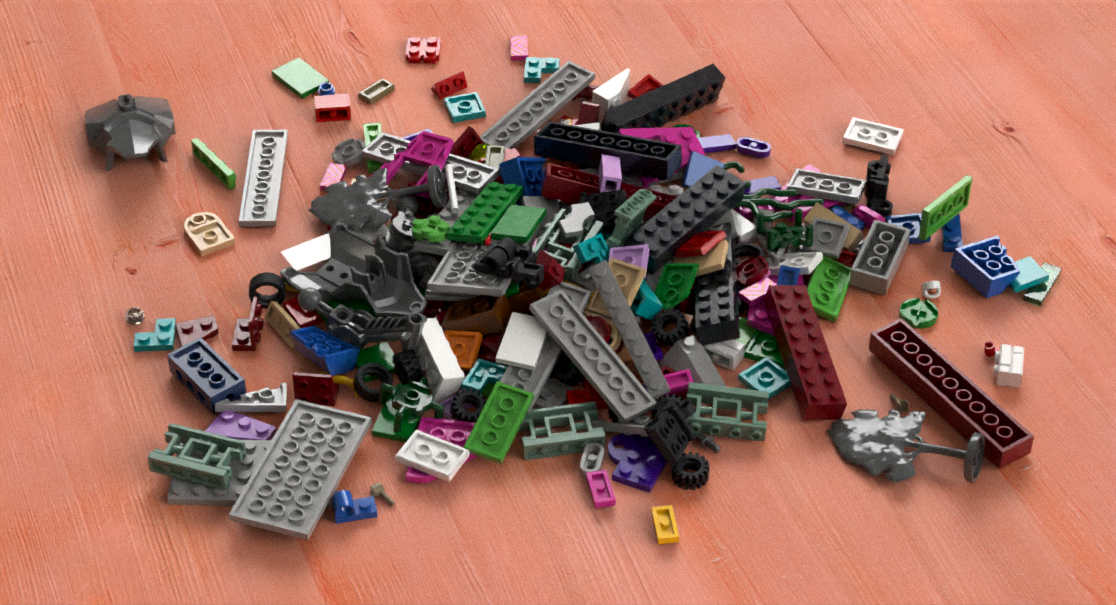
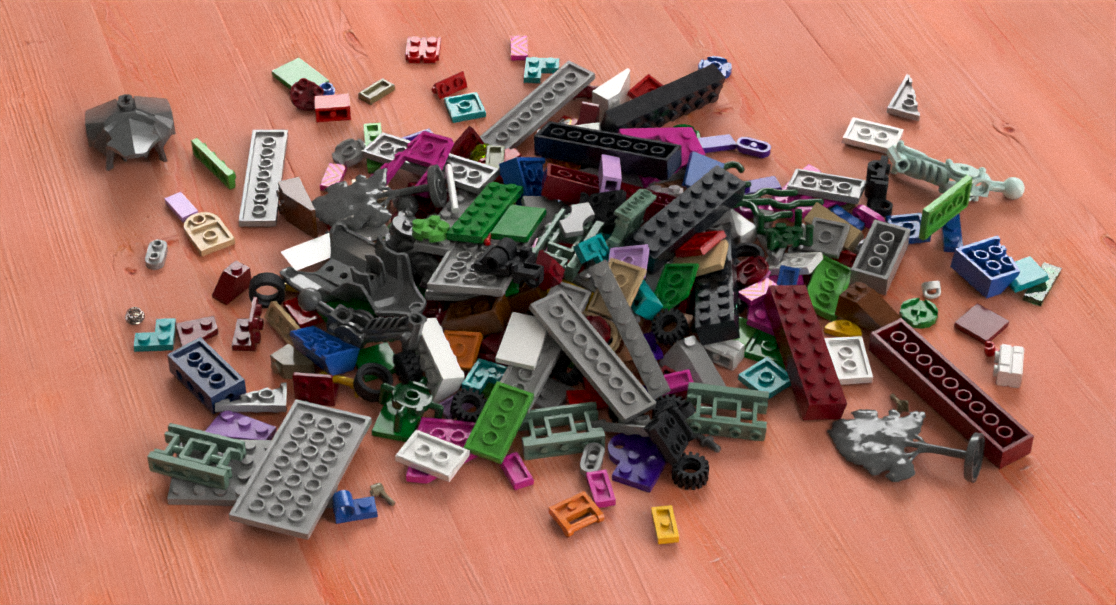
none -> light grey plate [145,239,168,270]
none -> tile [165,192,198,222]
none -> dark red slope [212,261,251,305]
none -> dark tan slope [270,344,315,379]
none -> reddish brown slope [276,177,318,239]
none -> dark red dish [289,78,324,111]
none -> dark pink tile [499,452,534,490]
none -> orange plate [549,491,605,538]
none -> tile [698,56,732,79]
none -> yellow plate [824,320,862,337]
none -> white plate [824,336,873,385]
none -> reddish brown slope [835,282,901,331]
none -> light aqua piece [886,140,1025,202]
none -> light grey wing [887,74,920,121]
none -> tile [954,303,1009,345]

